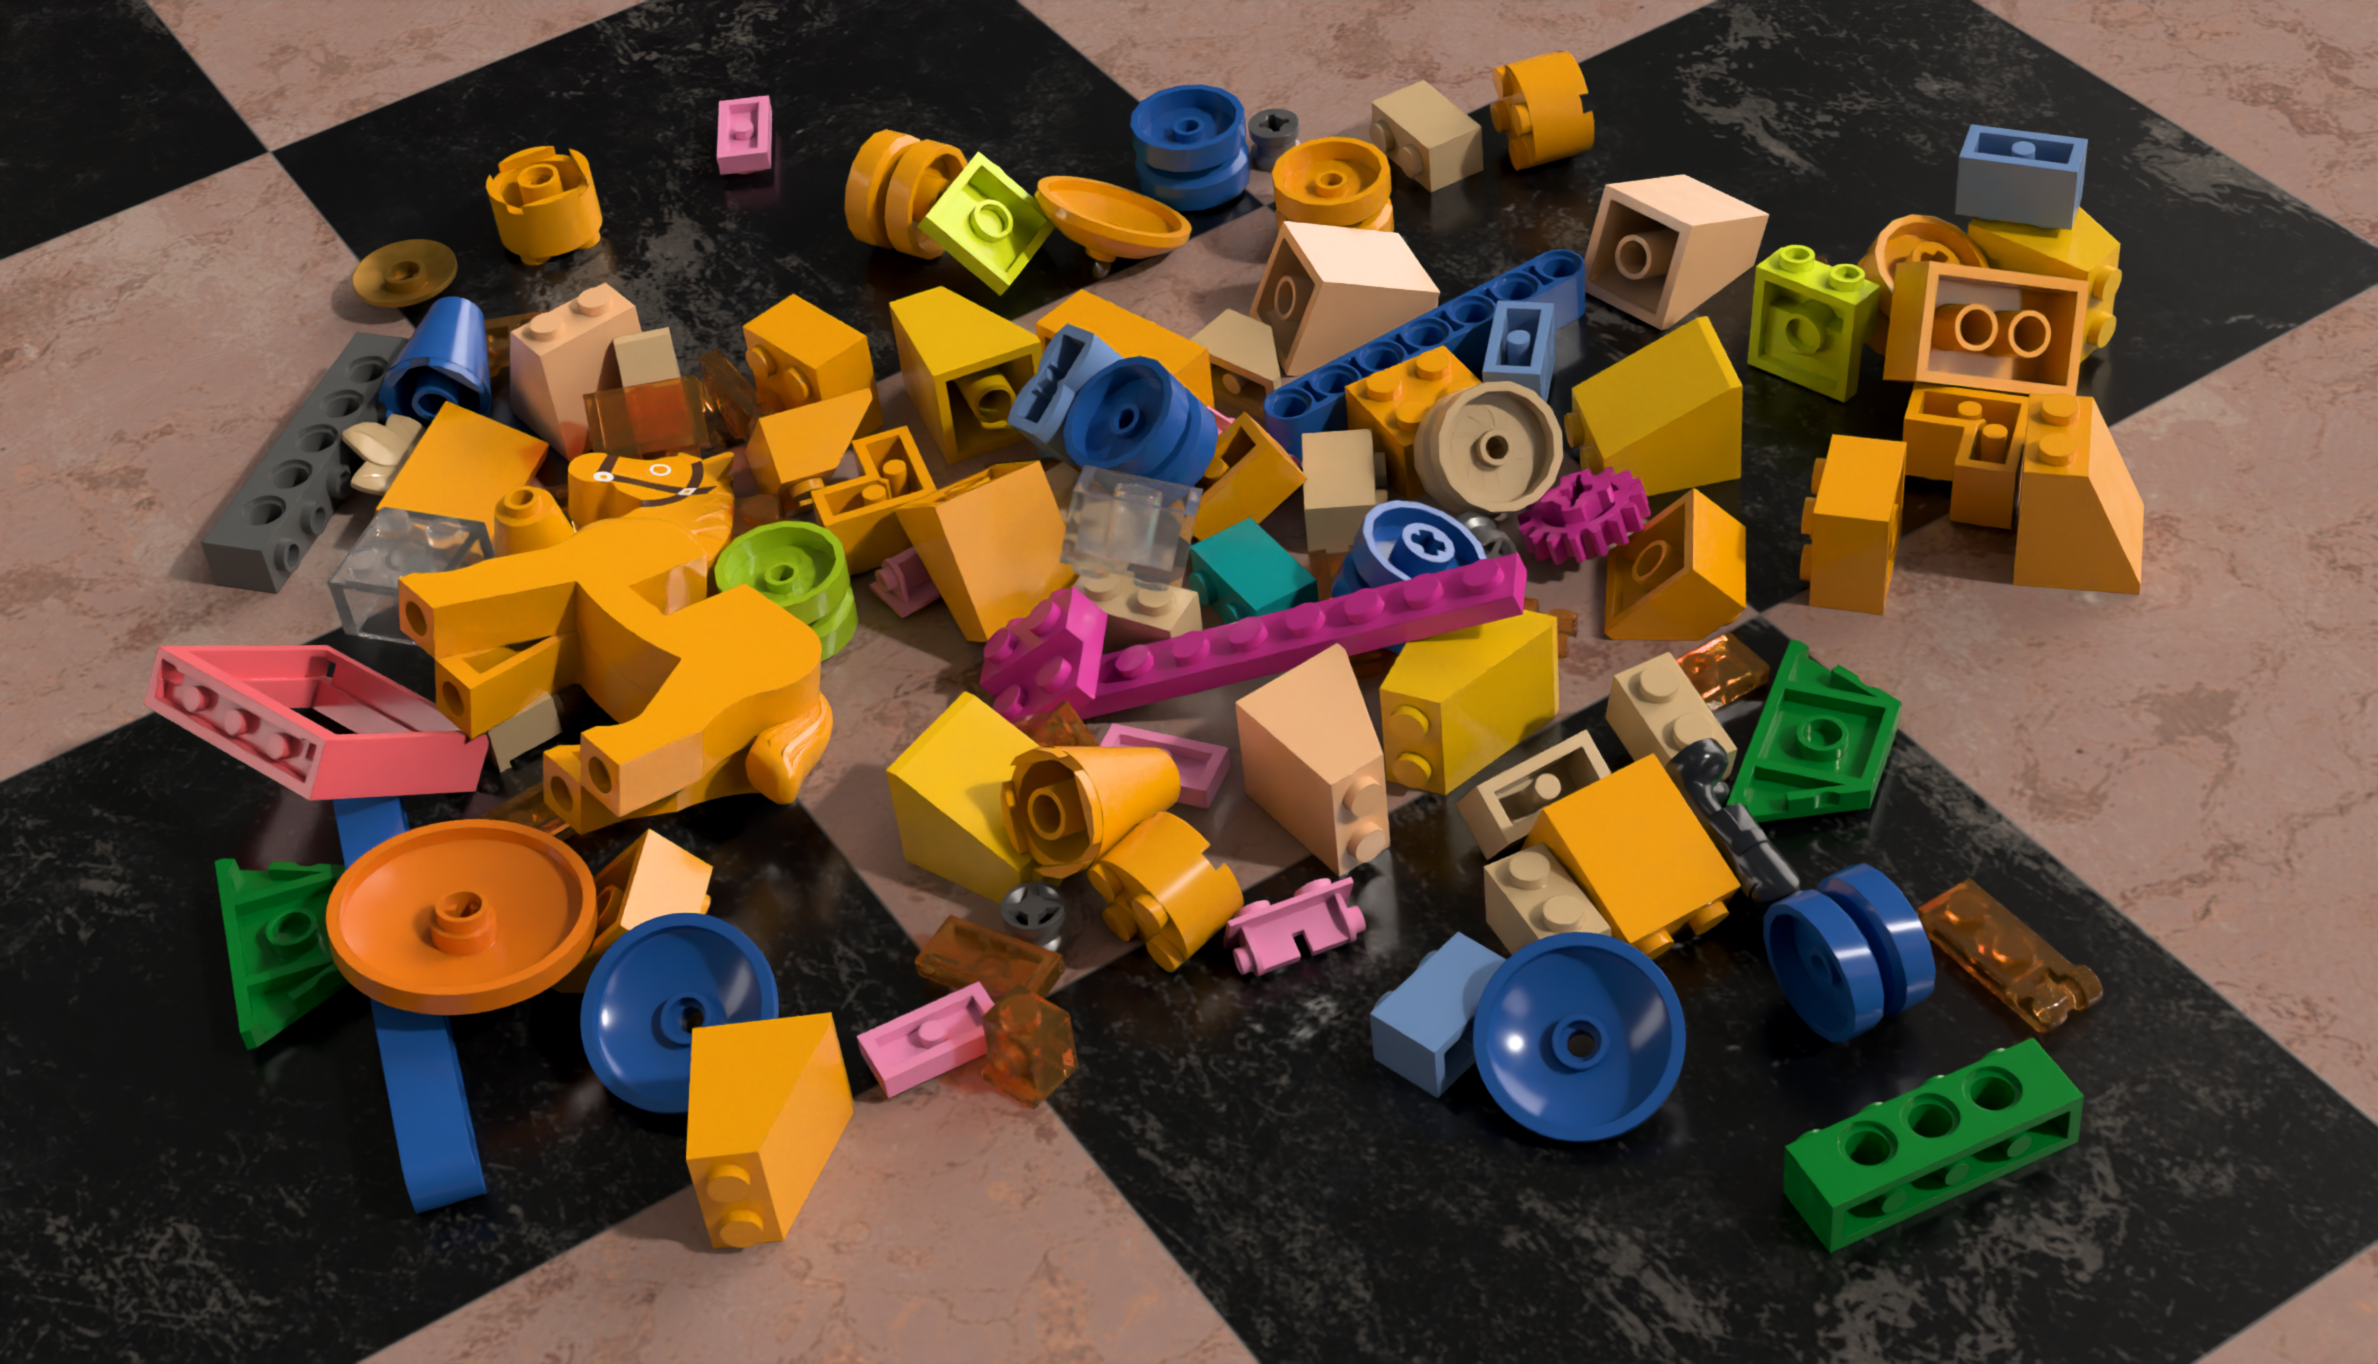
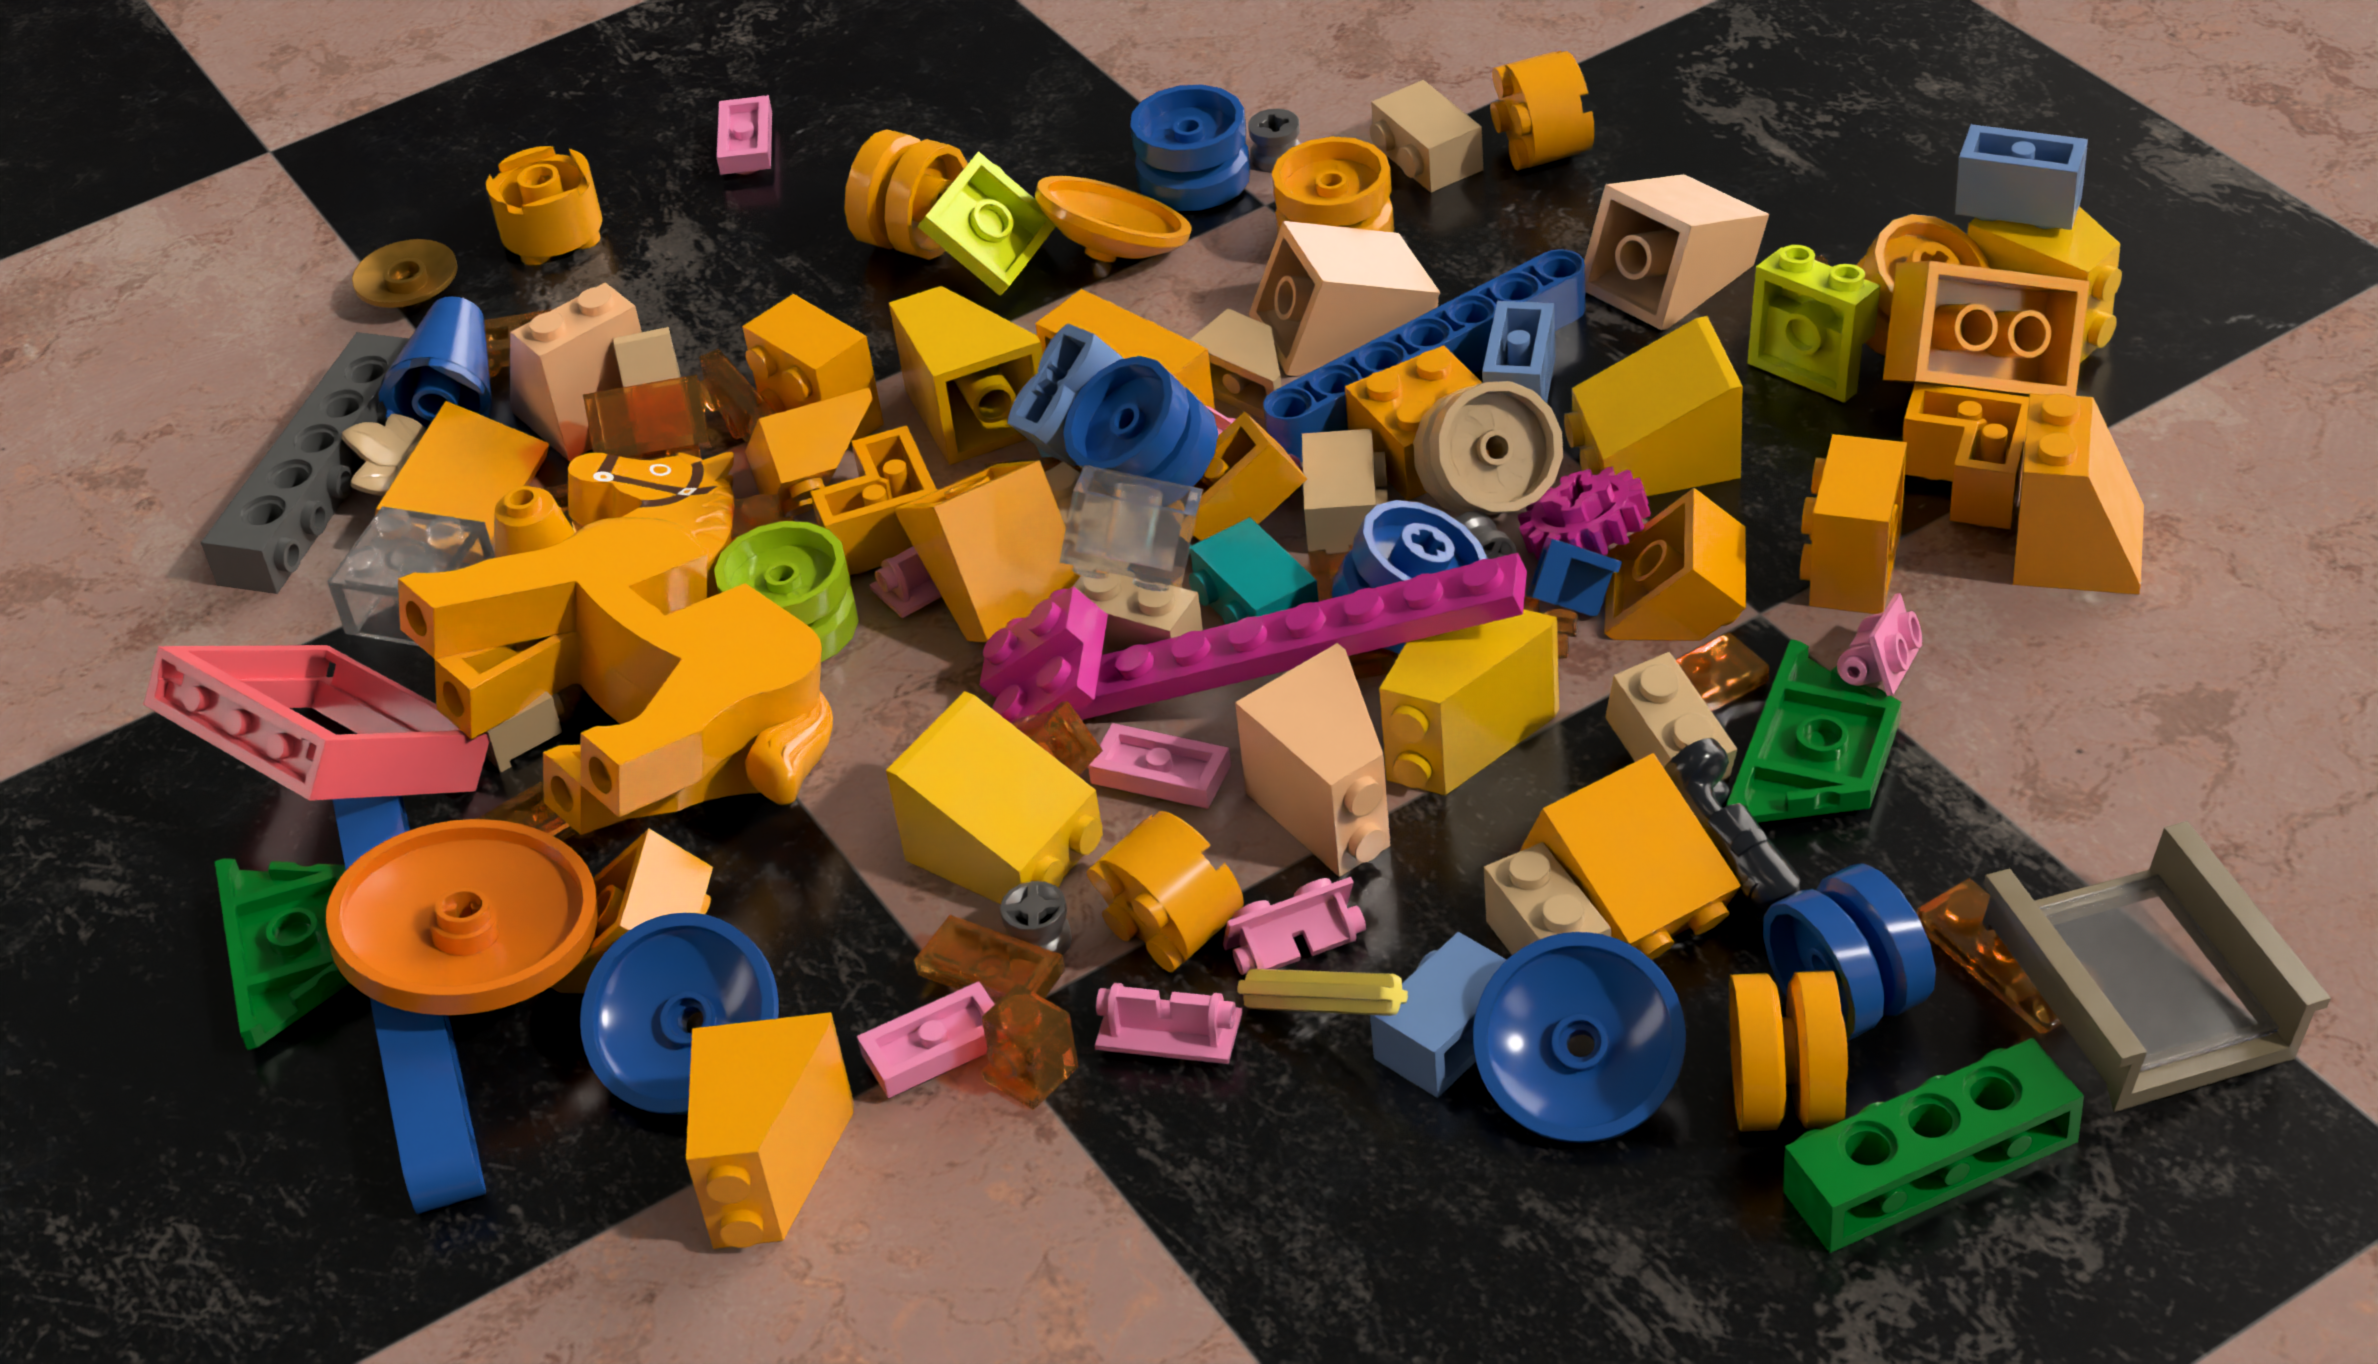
light orange cone [1000,746,1181,879] -> none
tan brick [1456,729,1611,861] -> none
none -> bright pink hinge [1095,983,1242,1064]
none -> light yellow axle [1237,969,1408,1016]
none -> blue panel [1527,537,1622,617]
none -> light orange wheel [1729,970,1848,1132]
none -> bright pink hinge [1837,593,1922,696]
none -> piece [1982,821,2331,1112]

